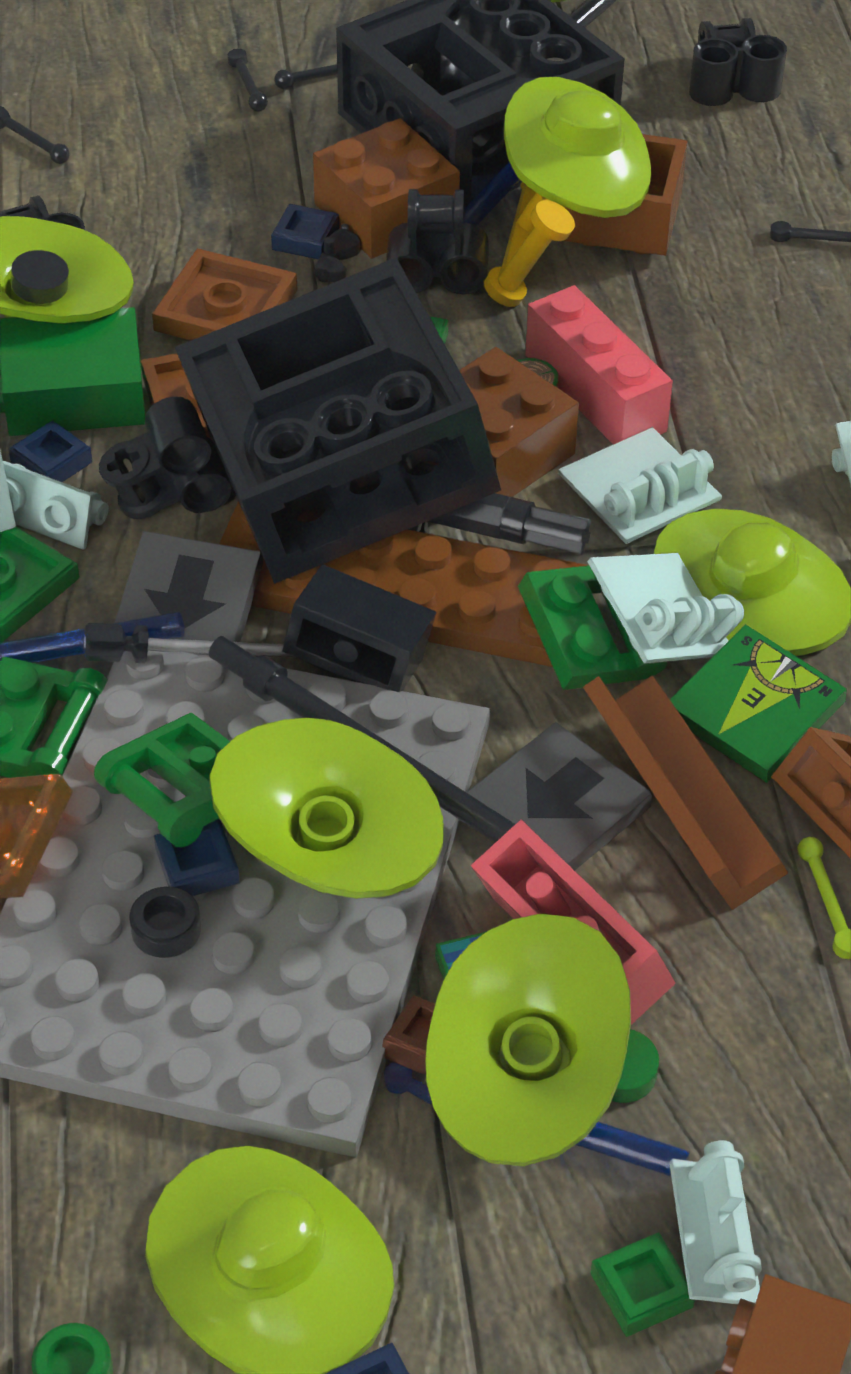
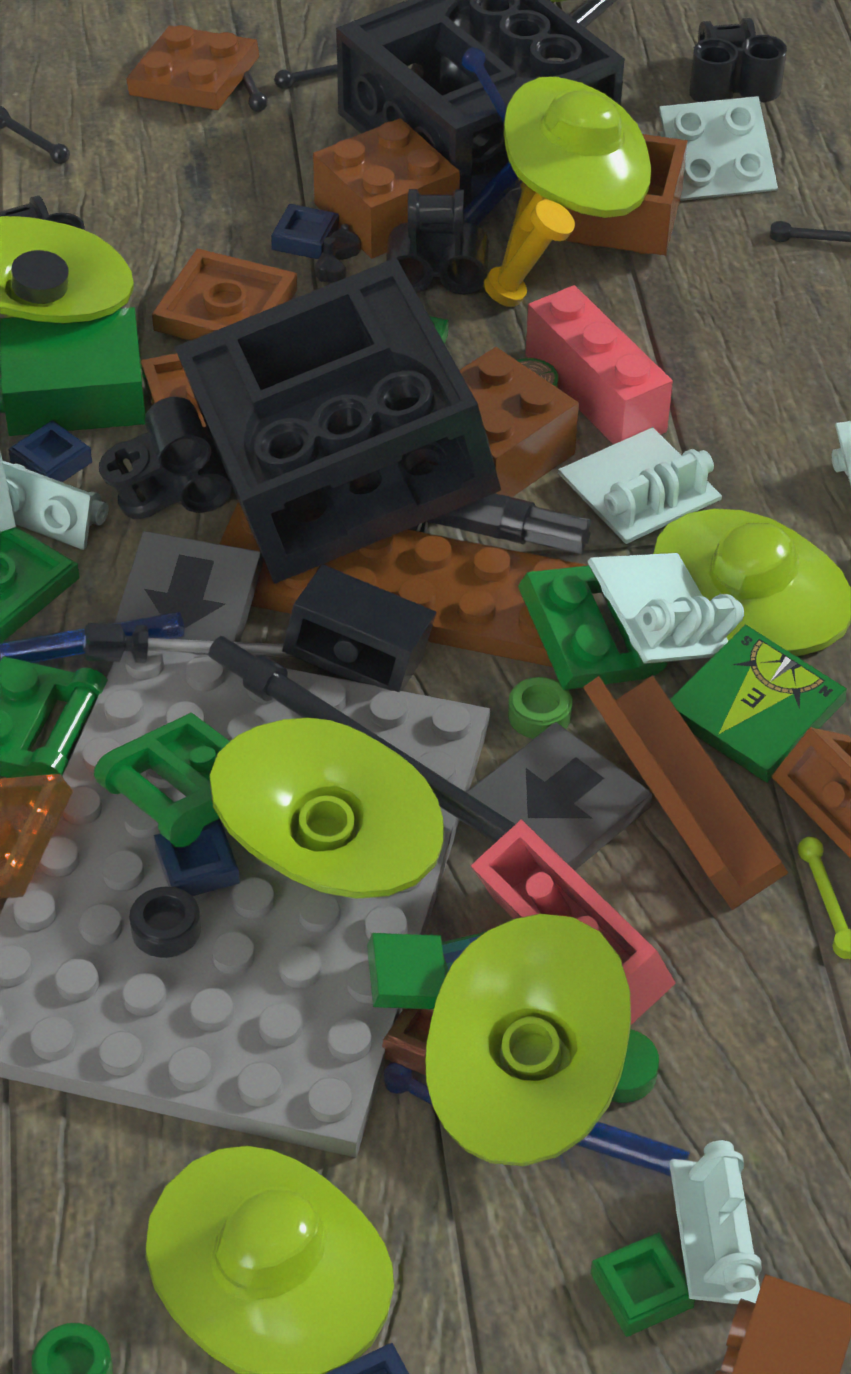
none -> dark orange plate [126,25,259,110]
none -> green tile [367,933,446,1009]
none -> clear blue hinge [462,47,507,122]
none -> bright green tile [508,677,572,739]
none -> light aqua hinge [657,96,778,201]

